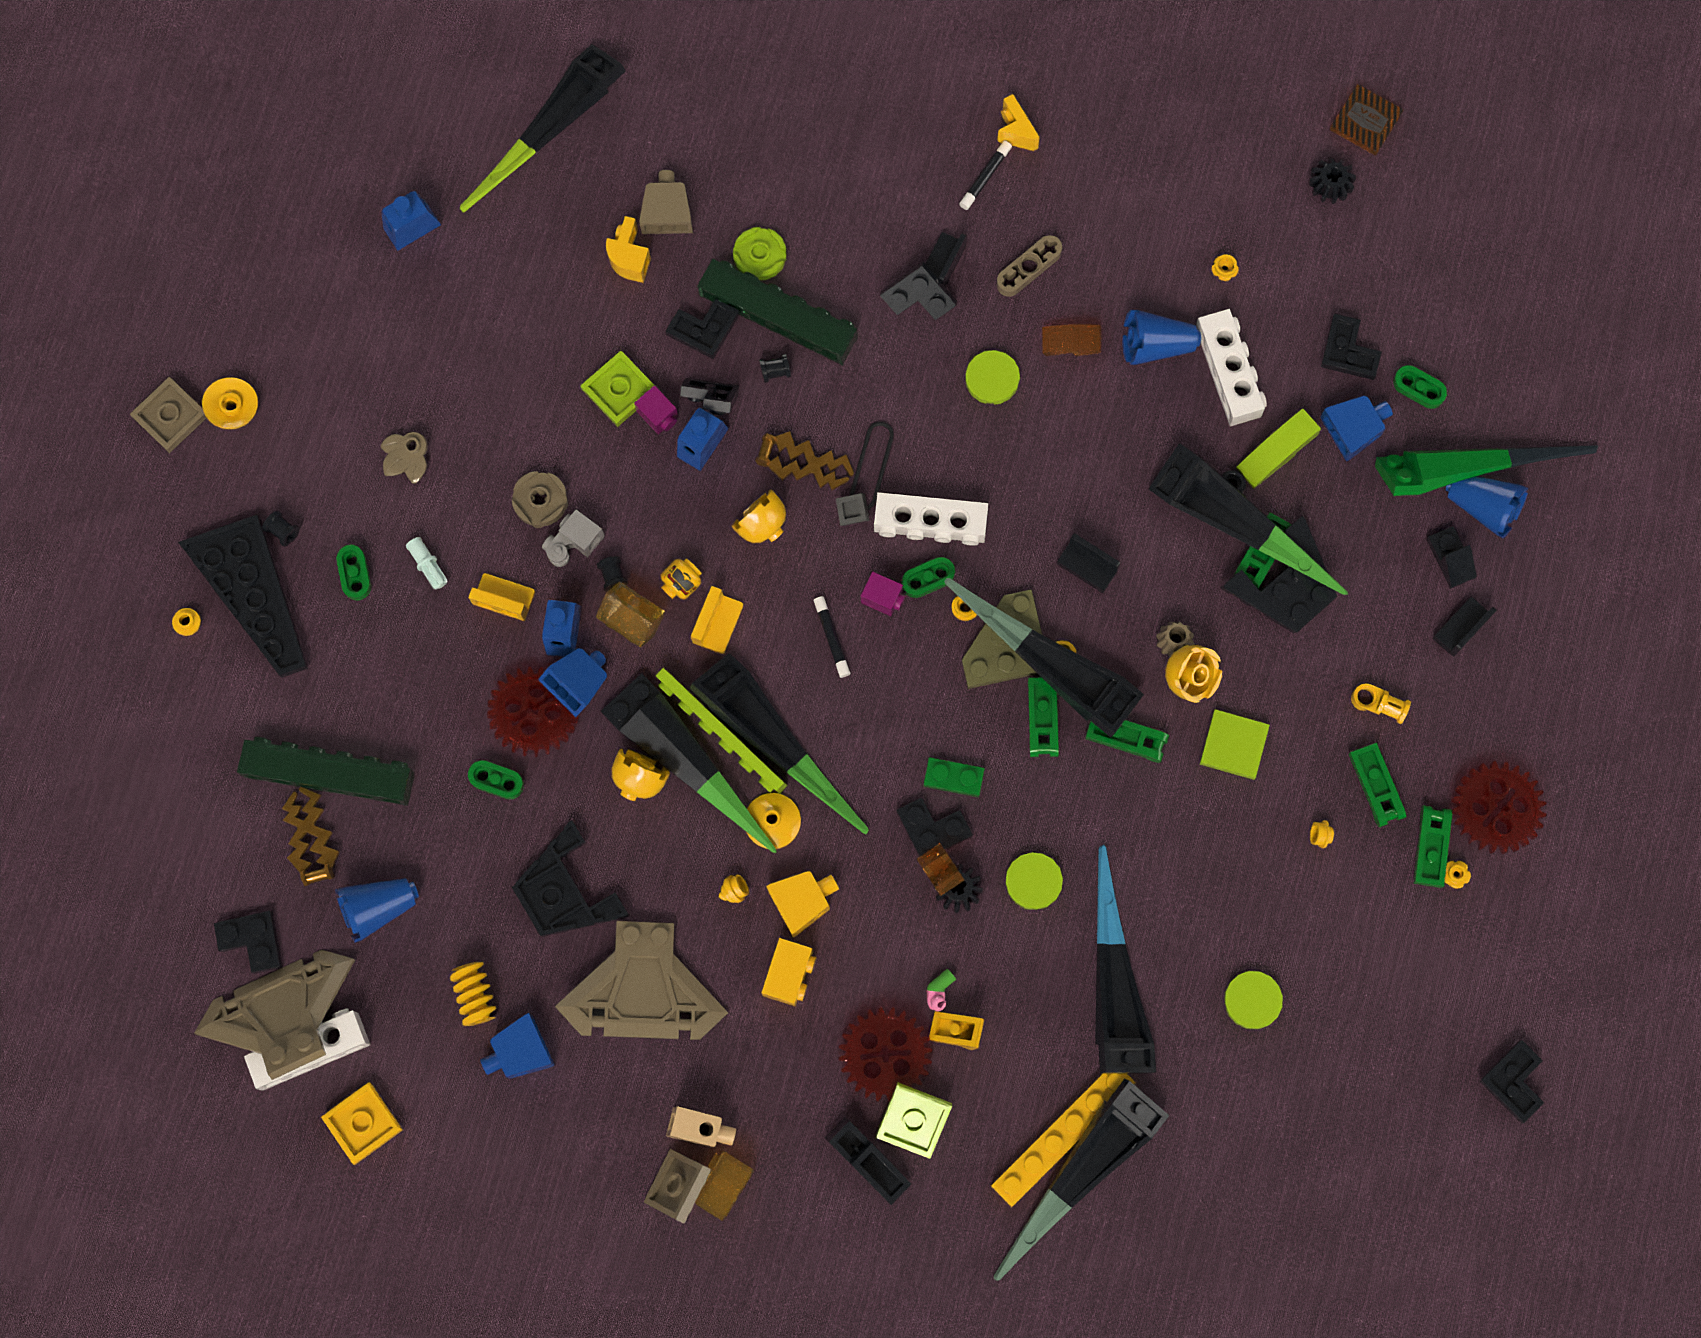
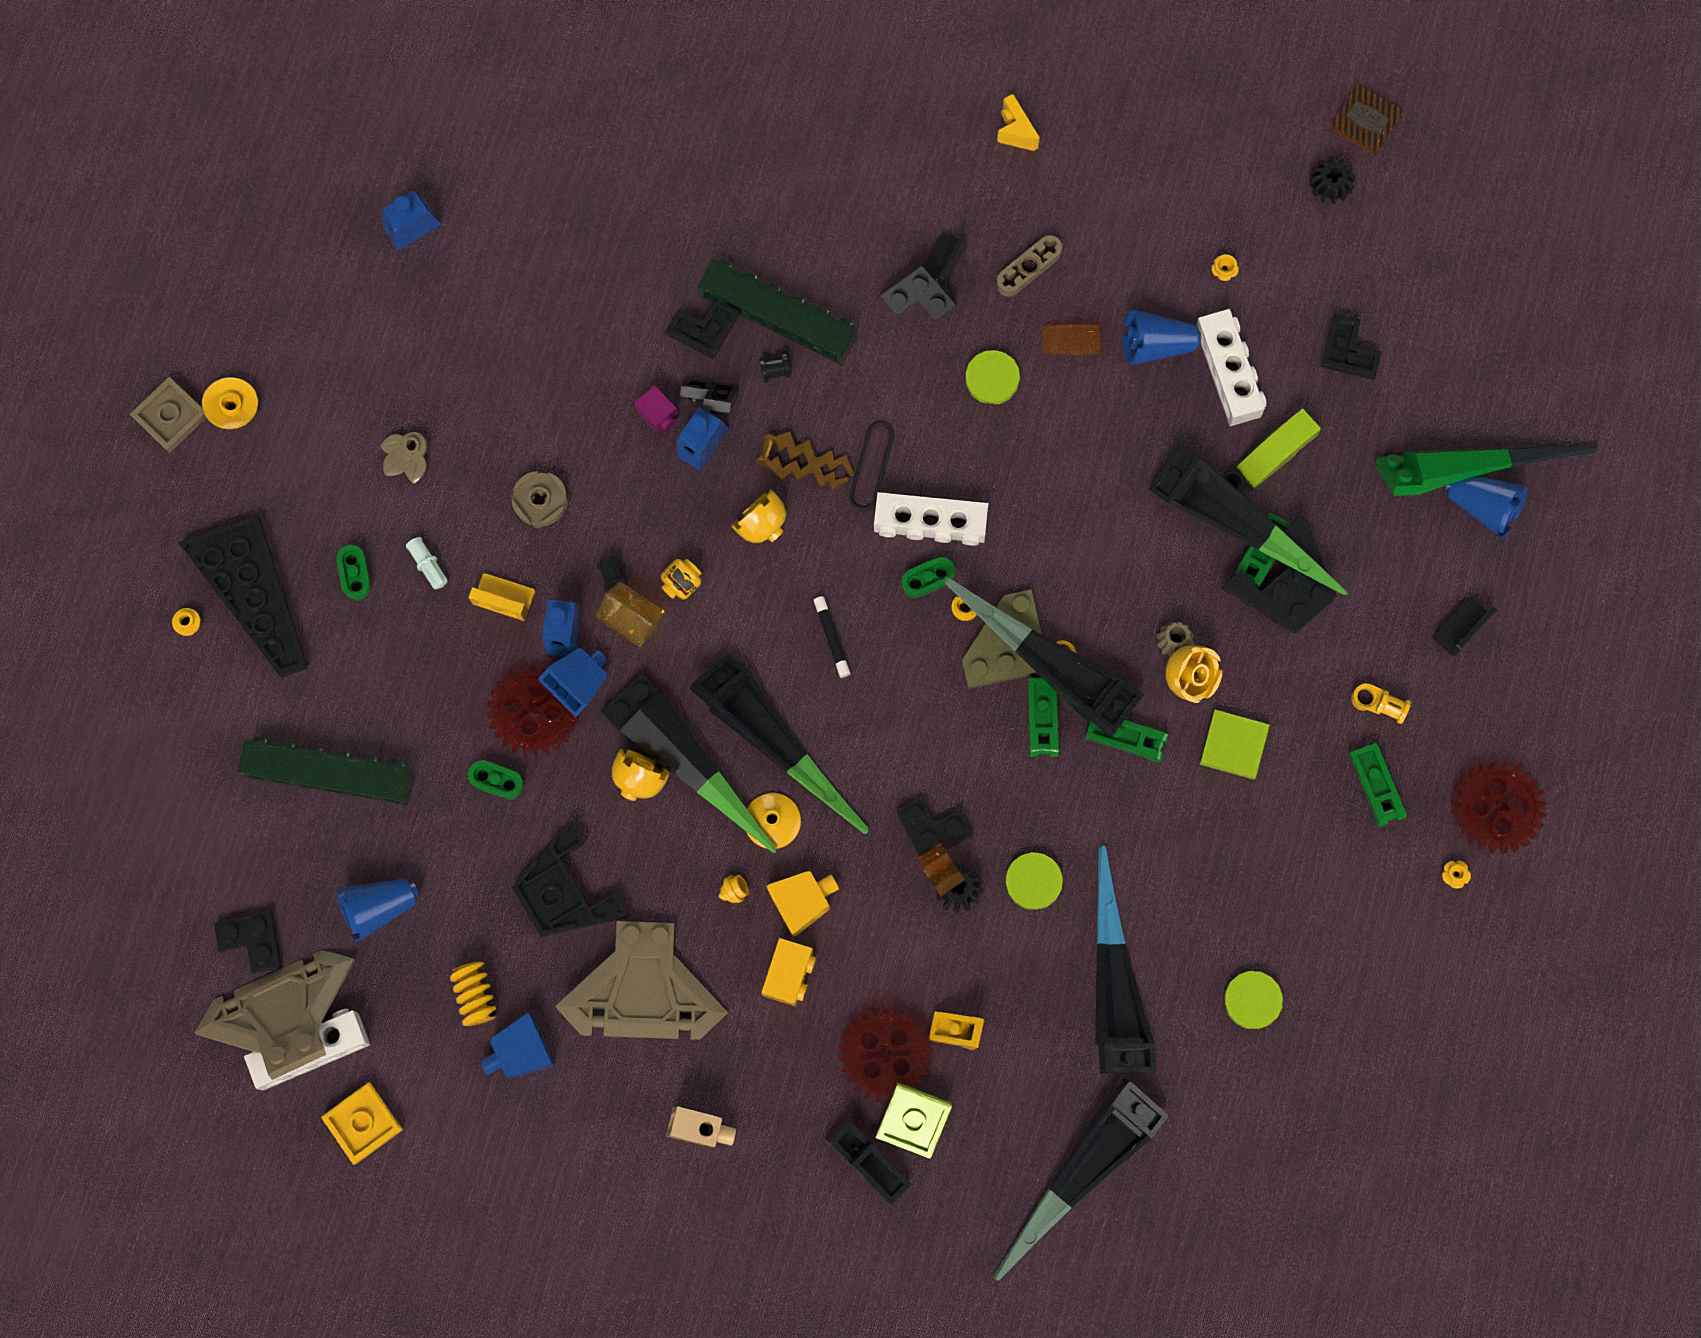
black bush [262,510,300,547] -> none
pearl gold piece [282,787,340,886] -> none
black plate [460,44,626,213] -> none
light grey brick [542,510,605,567] -> none
lime plate [580,351,654,427] -> none
yellow brick [606,216,651,283] -> none
dark tan torso [640,170,693,234] -> none
dark tan plate [644,1149,711,1223] -> none
lime plate [656,668,788,793] -> none
yellow panel [691,586,743,654] -> none
clear yellow brick [694,1151,755,1221] -> none
lime tile [733,227,786,280] -> none
dark grey plate [836,493,869,526] -> none
magenta brick [861,571,906,616] -> none
green plate [924,757,985,797] -> none
arm [927,969,956,1011] -> none
black bar [959,141,1012,210] -> none
yellow plate [991,1074,1136,1208] -> none
black panel [1057,533,1121,593] -> none
yellow plate [1310,820,1334,848] -> none
blue torso [1320,396,1393,462] -> none
green plate [1393,365,1447,409] -> none
green plate [1413,805,1452,888] -> none
black slope [1426,526,1477,589] -> none
black plate [1479,1040,1544,1124] -> none

